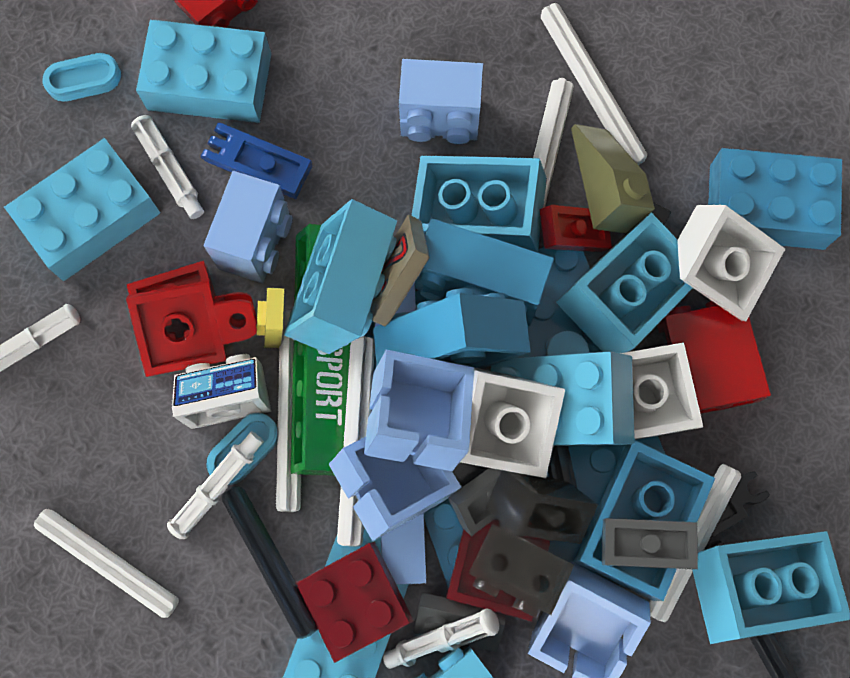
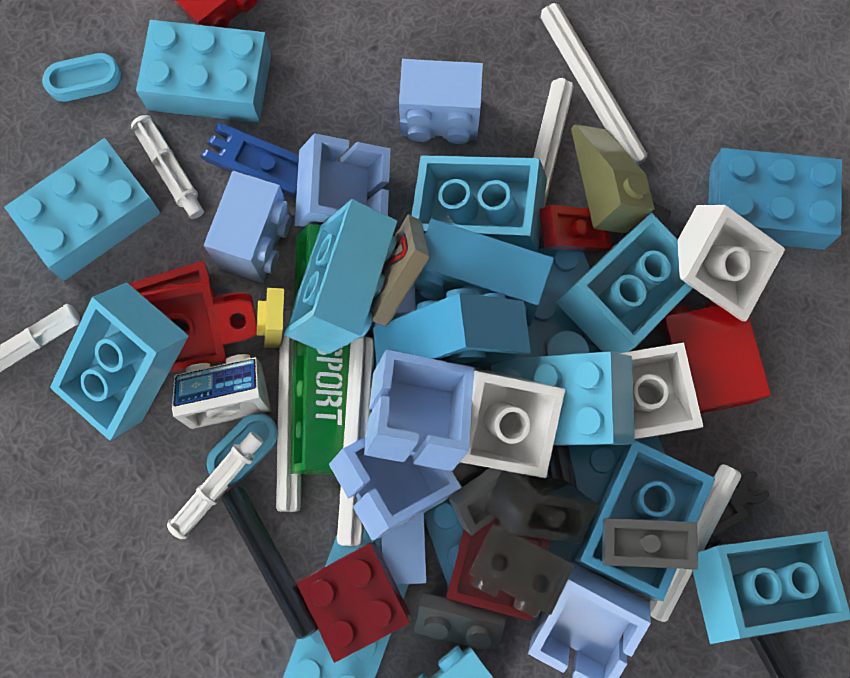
white axle [34,509,179,618] -> none
white piece [383,609,499,669] -> none
none -> medium azure brick [50,282,189,441]
none -> light blue piece [295,133,391,227]

